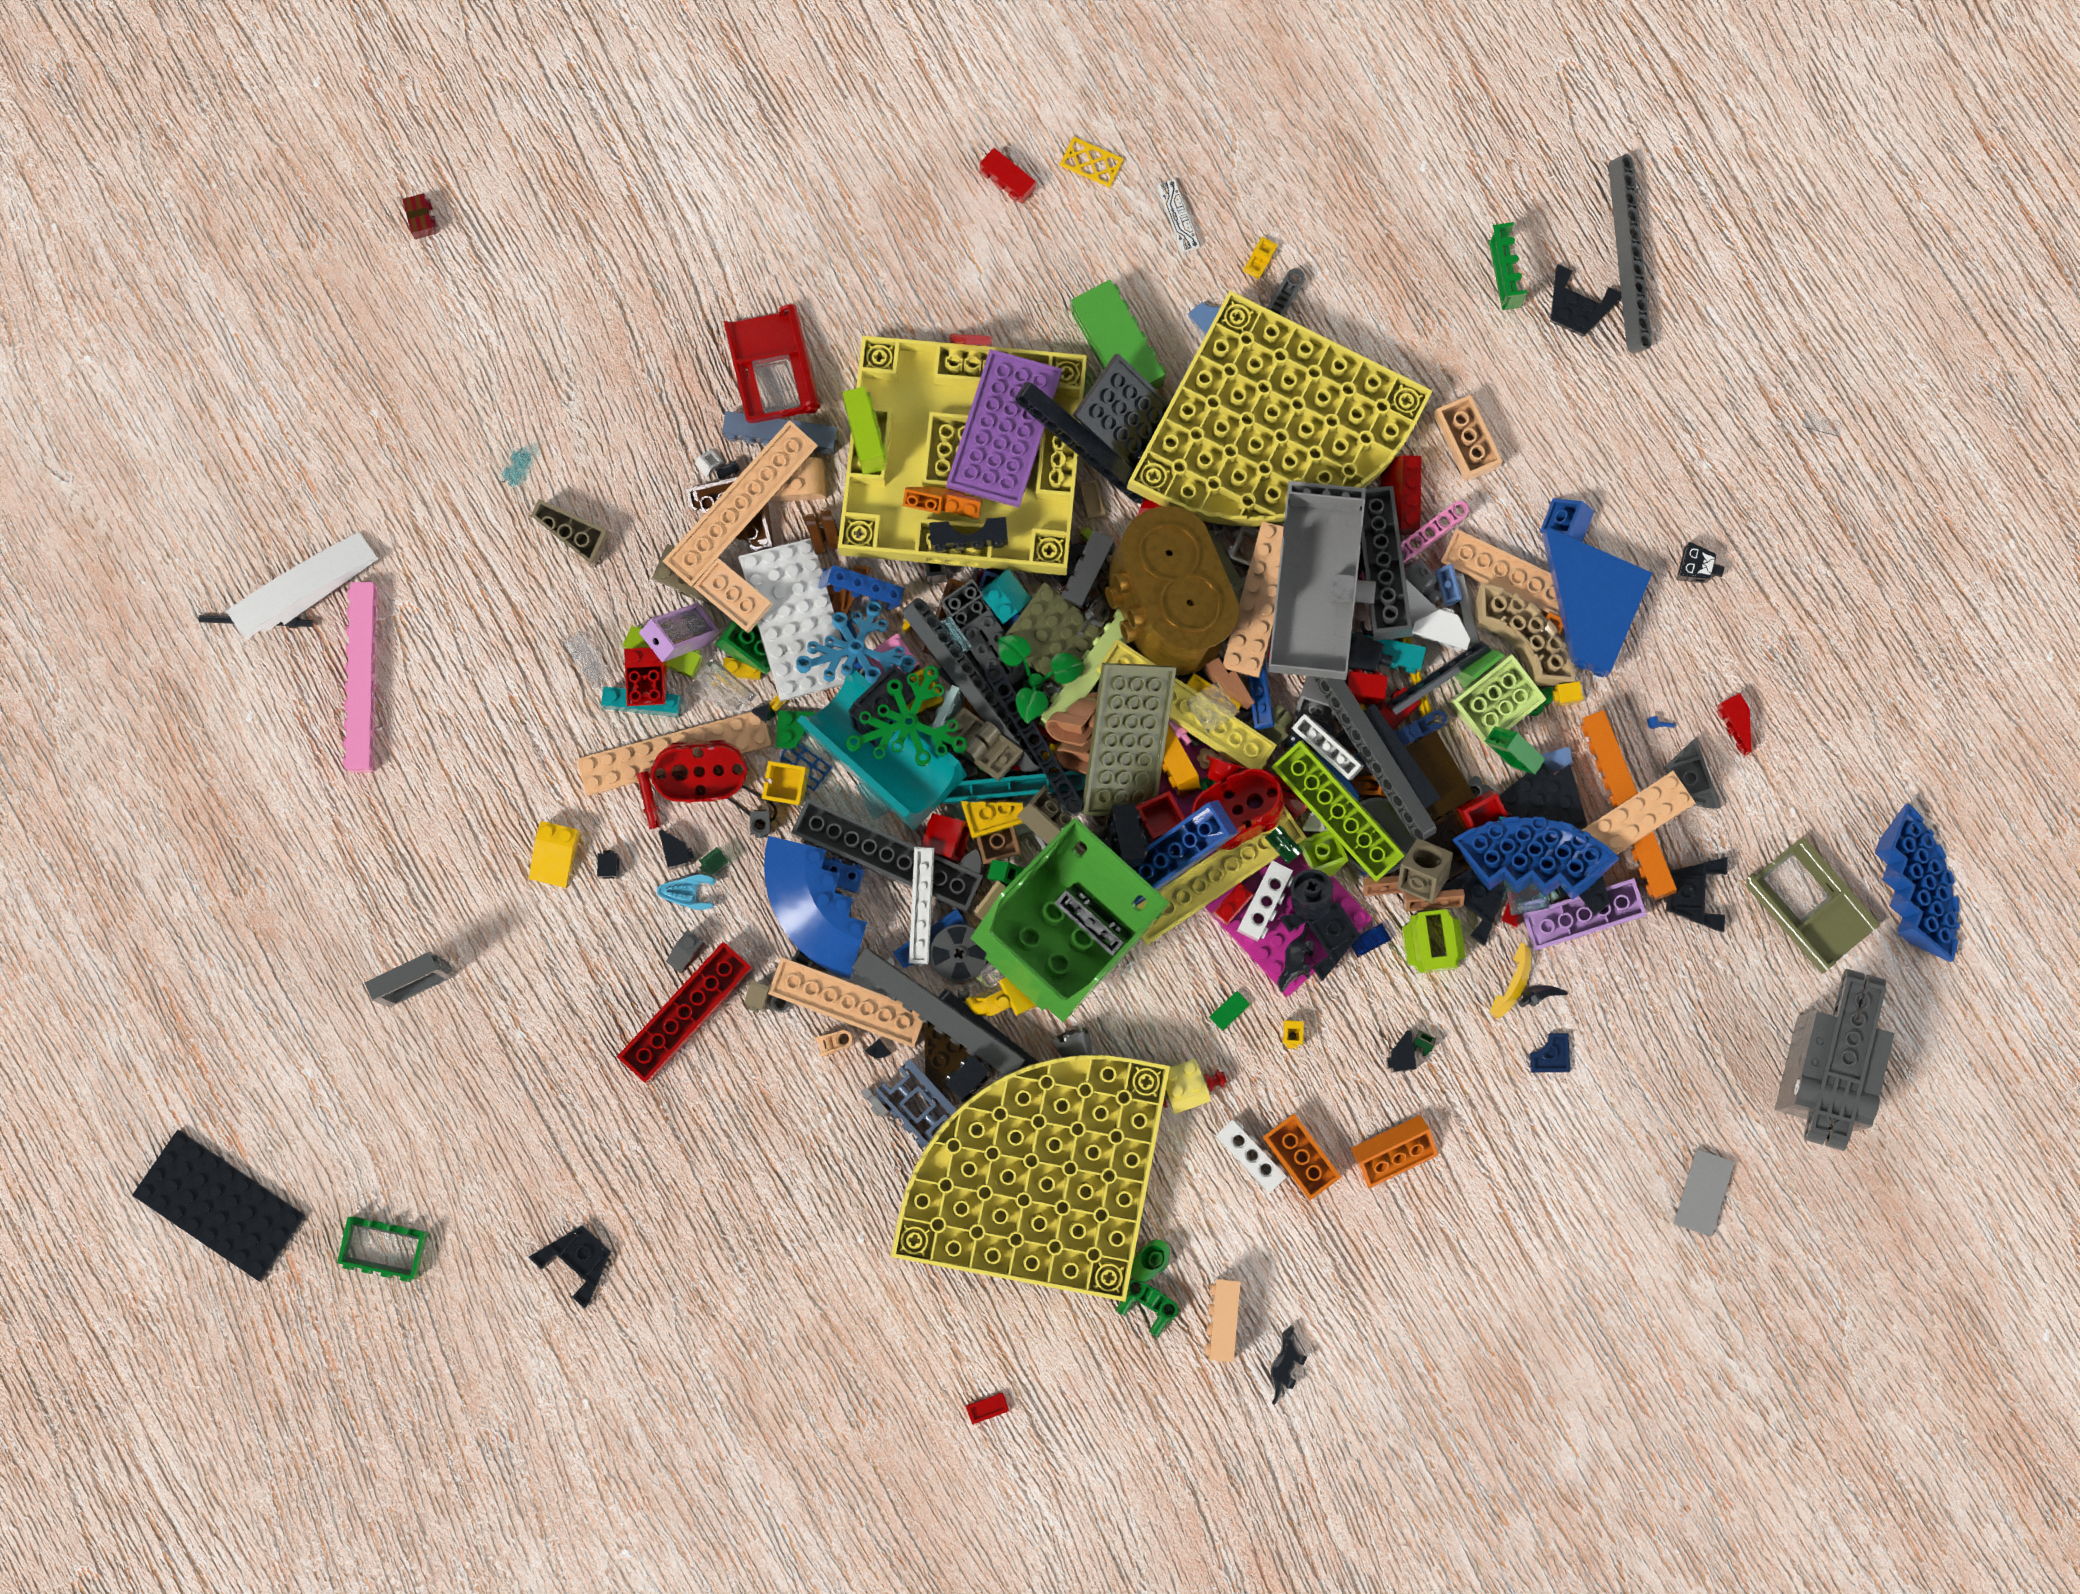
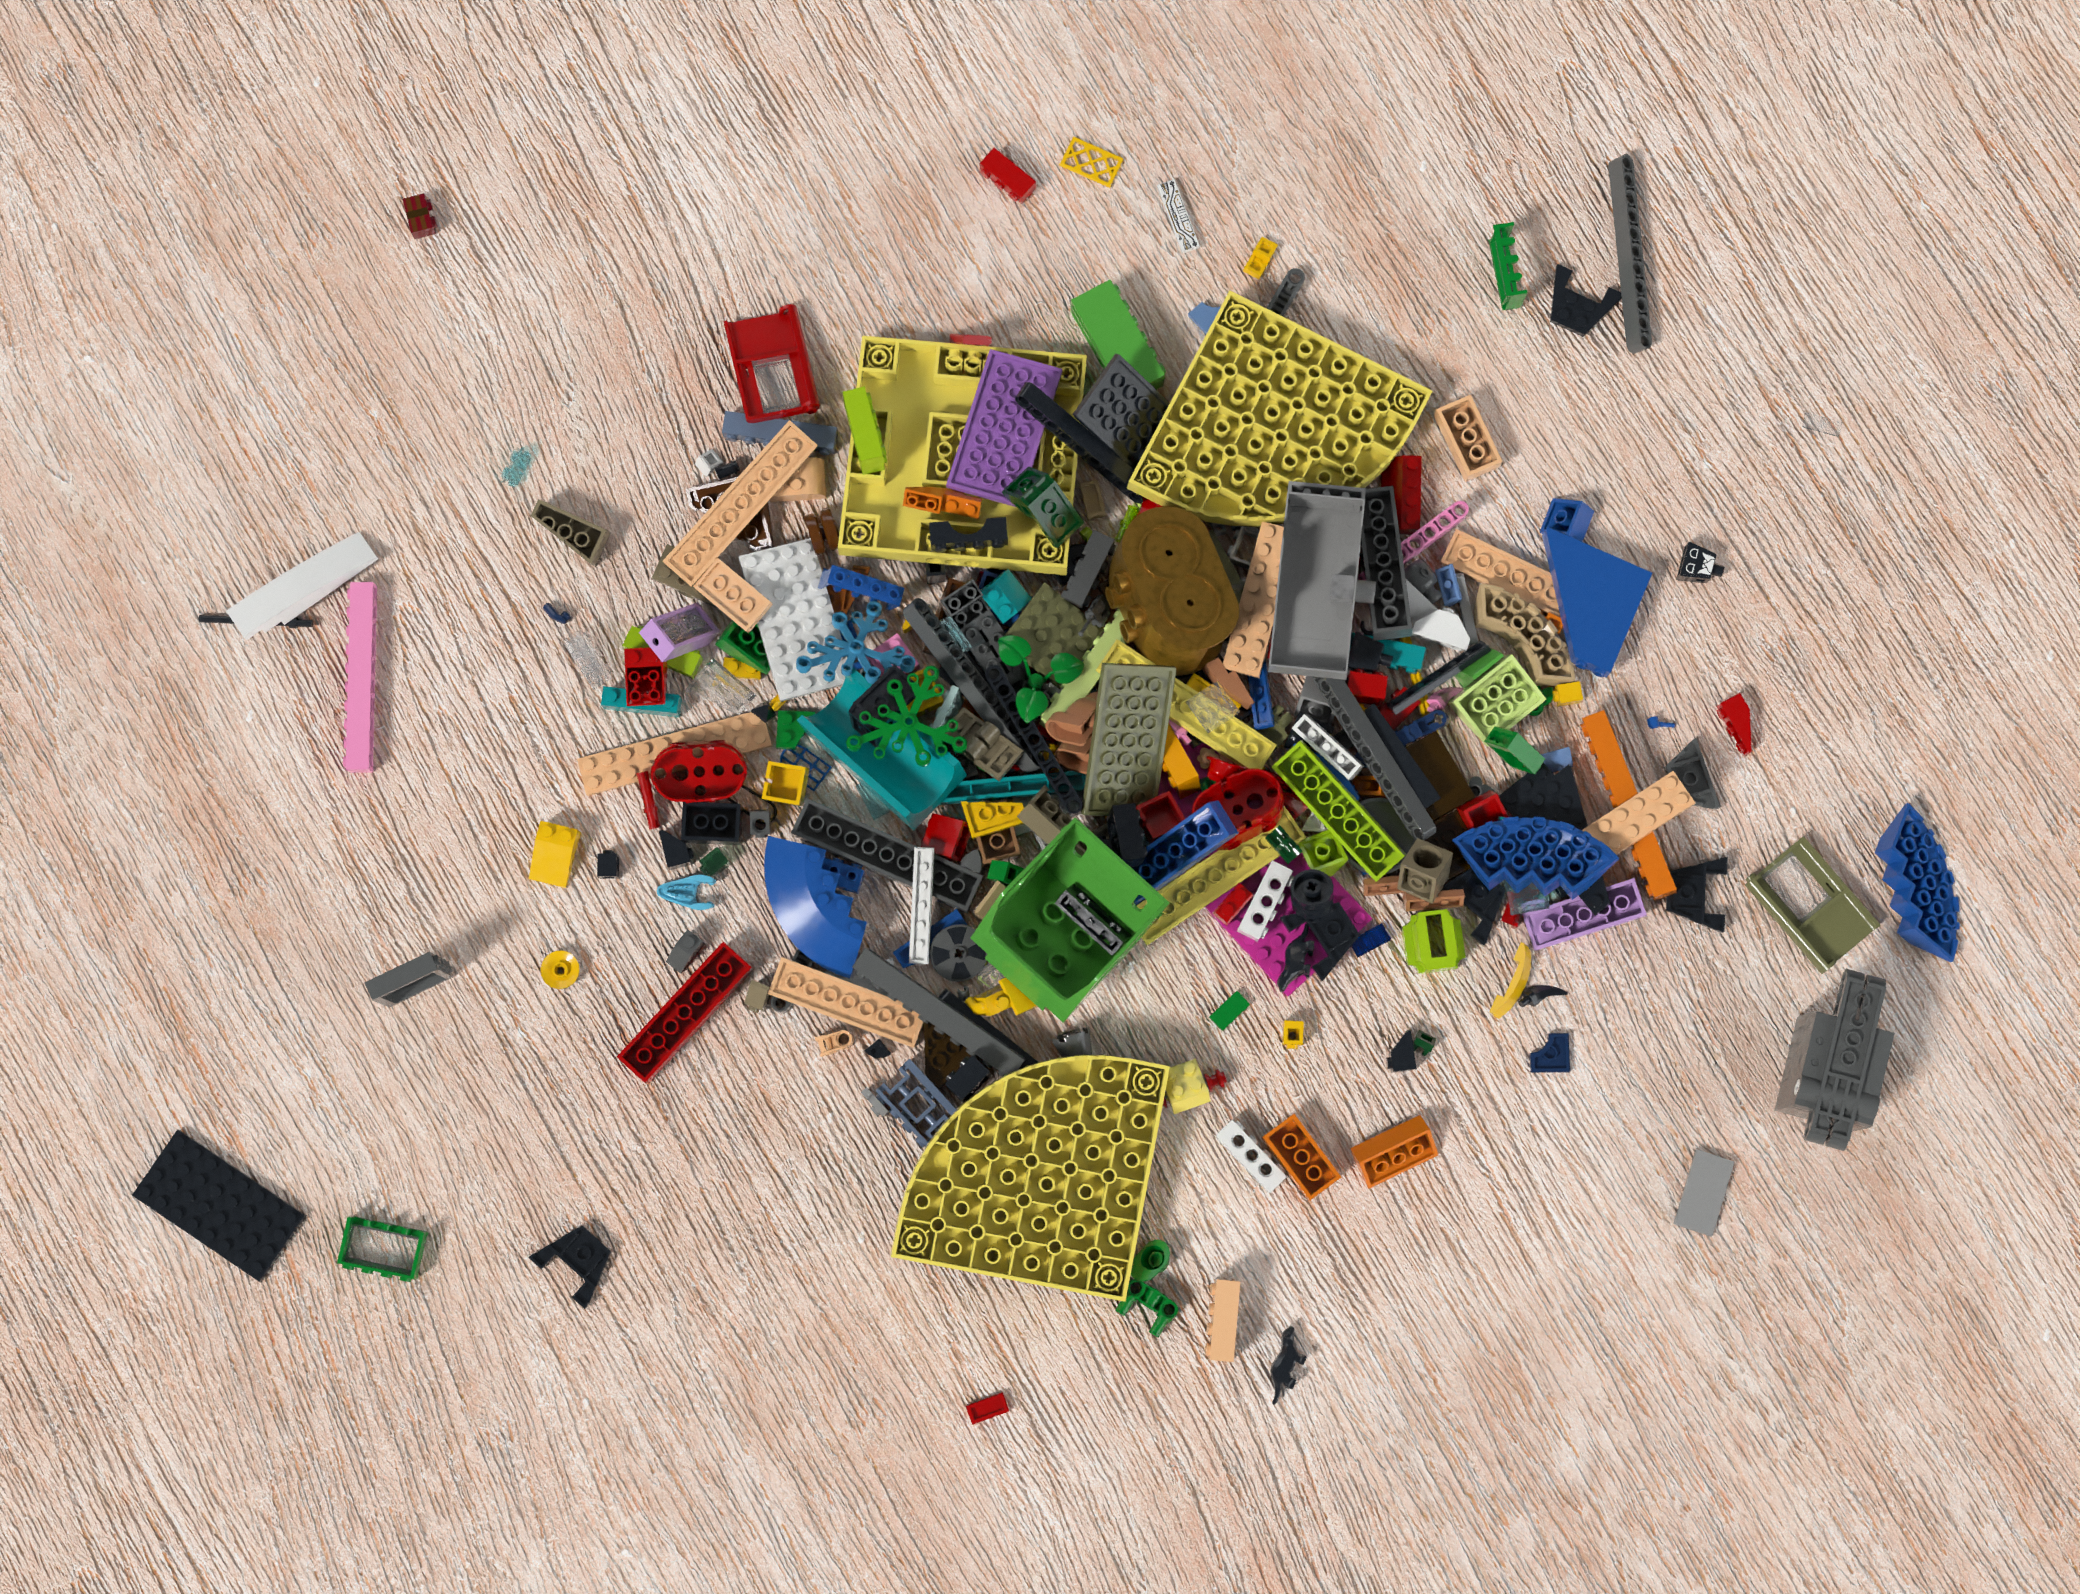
none -> yellow dish [541,950,580,989]
none -> dark blue arm [543,603,571,624]
none -> black brick [681,802,743,845]
none -> dark green bracket [1002,466,1084,548]
none -> clear neon green pin [1115,505,1139,543]
none -> bright pink bar [1427,687,1464,713]

